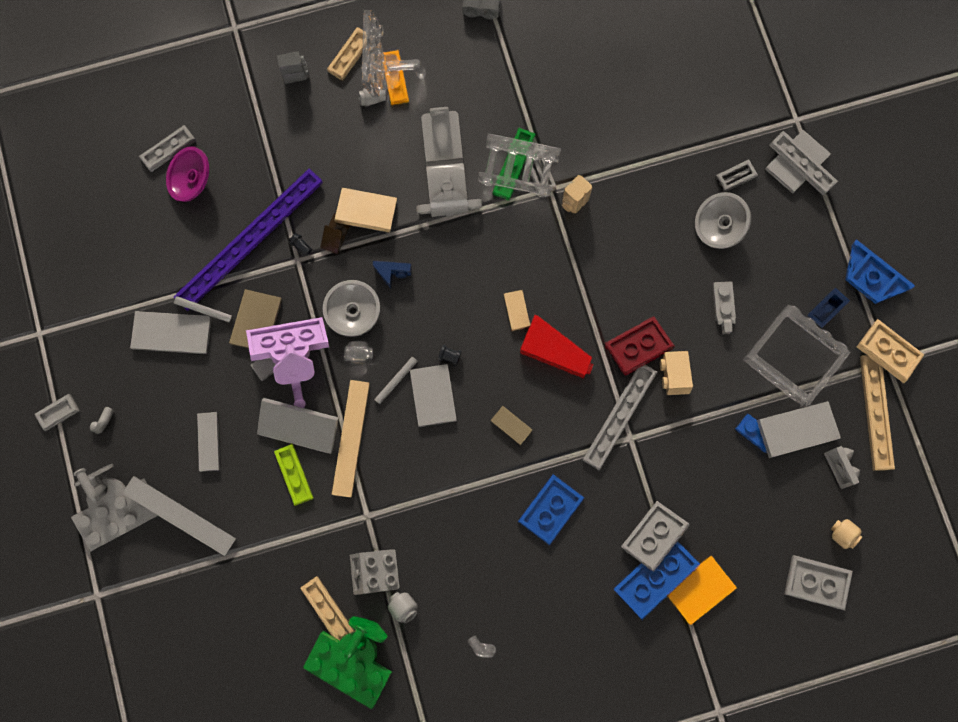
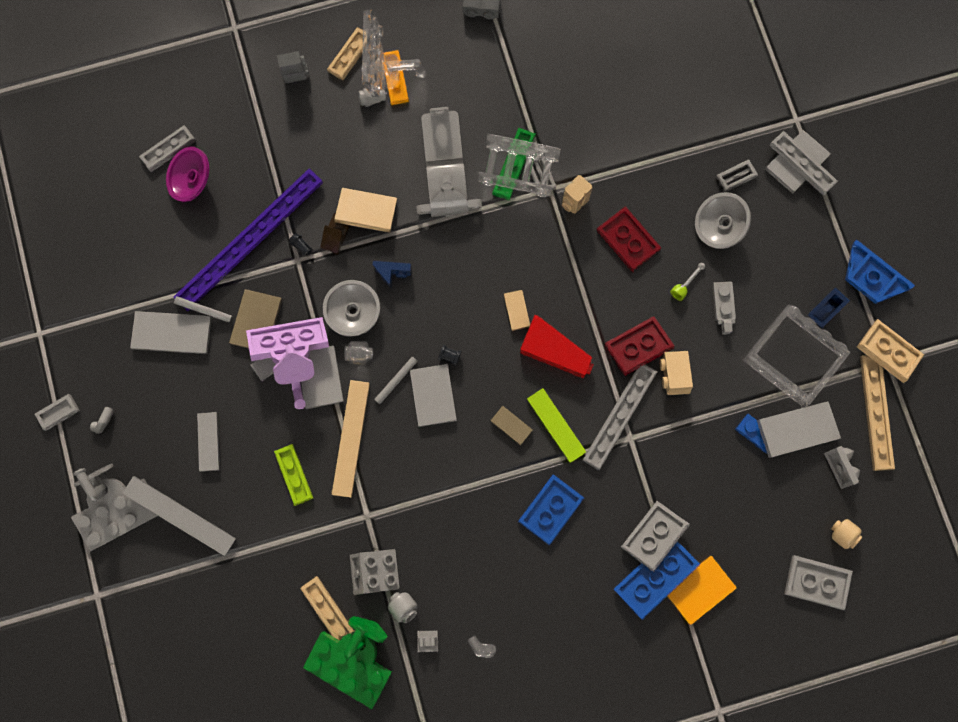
light grey tile [257,398,338,454] -> none
none -> light grey tile [301,346,344,409]
none -> light grey tile [417,630,438,652]
none -> lime tile [527,388,586,463]
none -> dark red tile [596,206,661,272]
none -> hinge [670,263,705,301]

